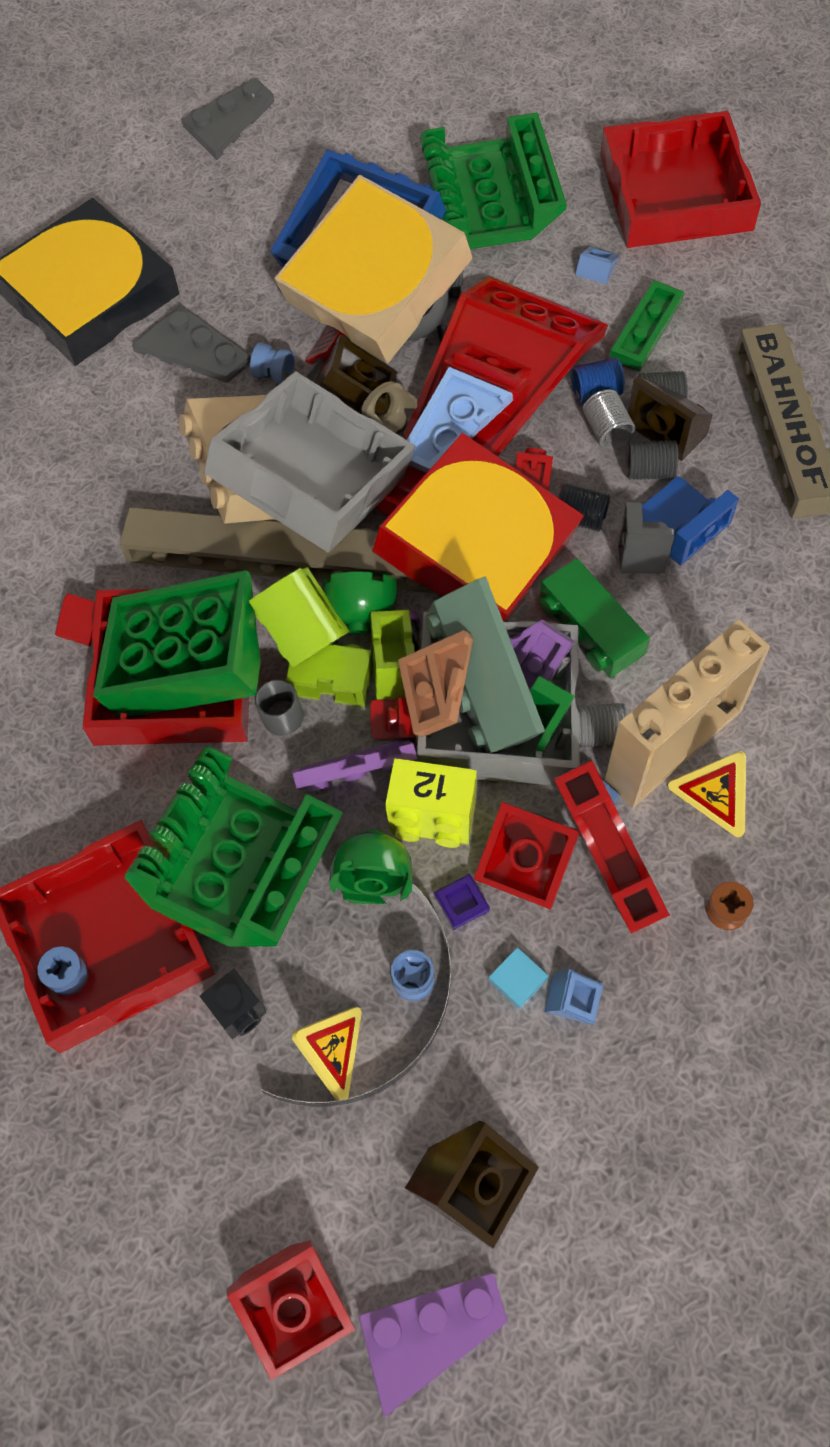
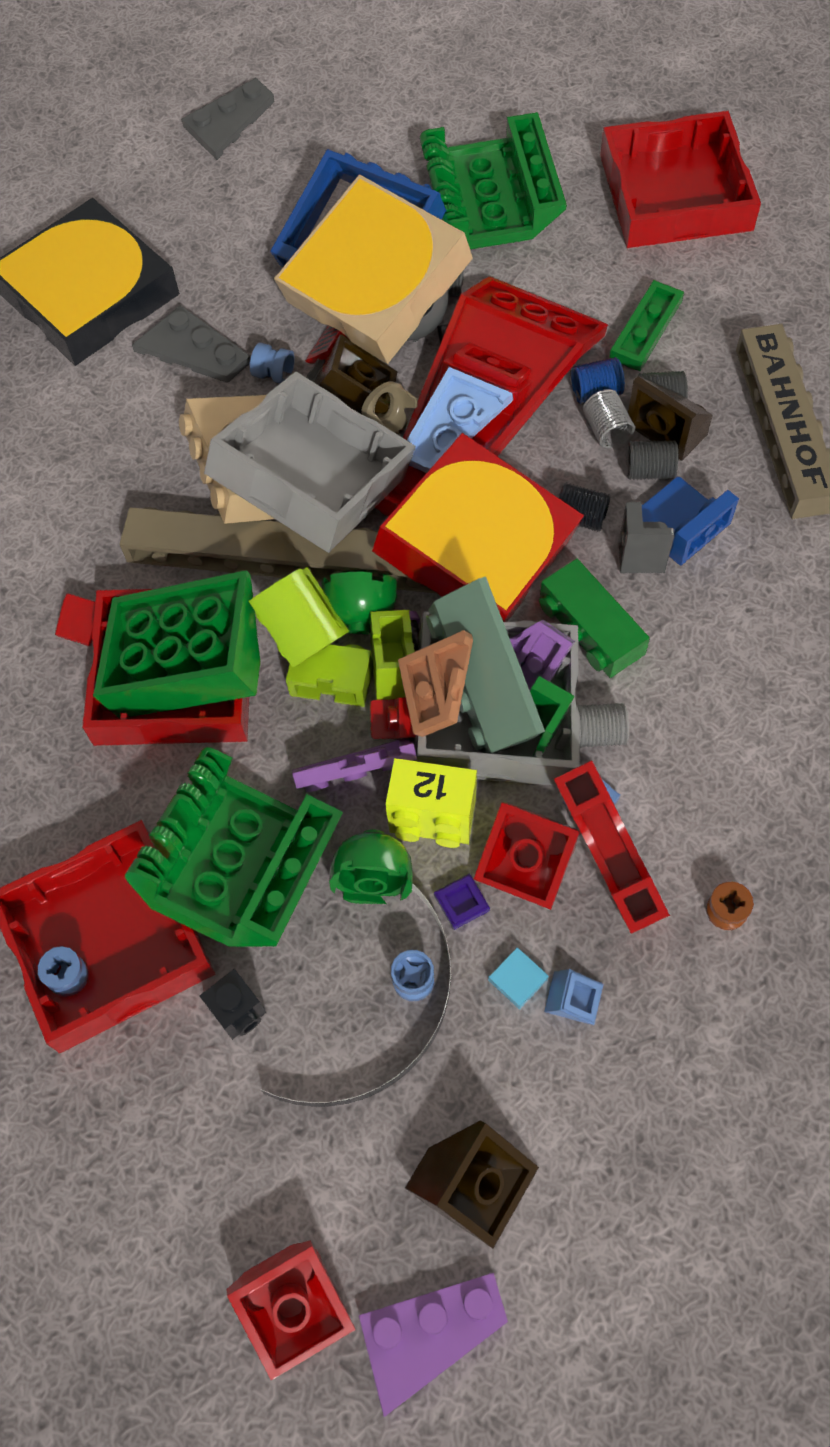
dark grey piece [254,679,304,736] -> none
piece [292,1007,362,1101] -> none
red bracket [515,448,553,491] -> none
medium blue slope [575,246,619,284] -> none
tan window [604,619,771,809] -> none
piece [668,751,746,837] -> none

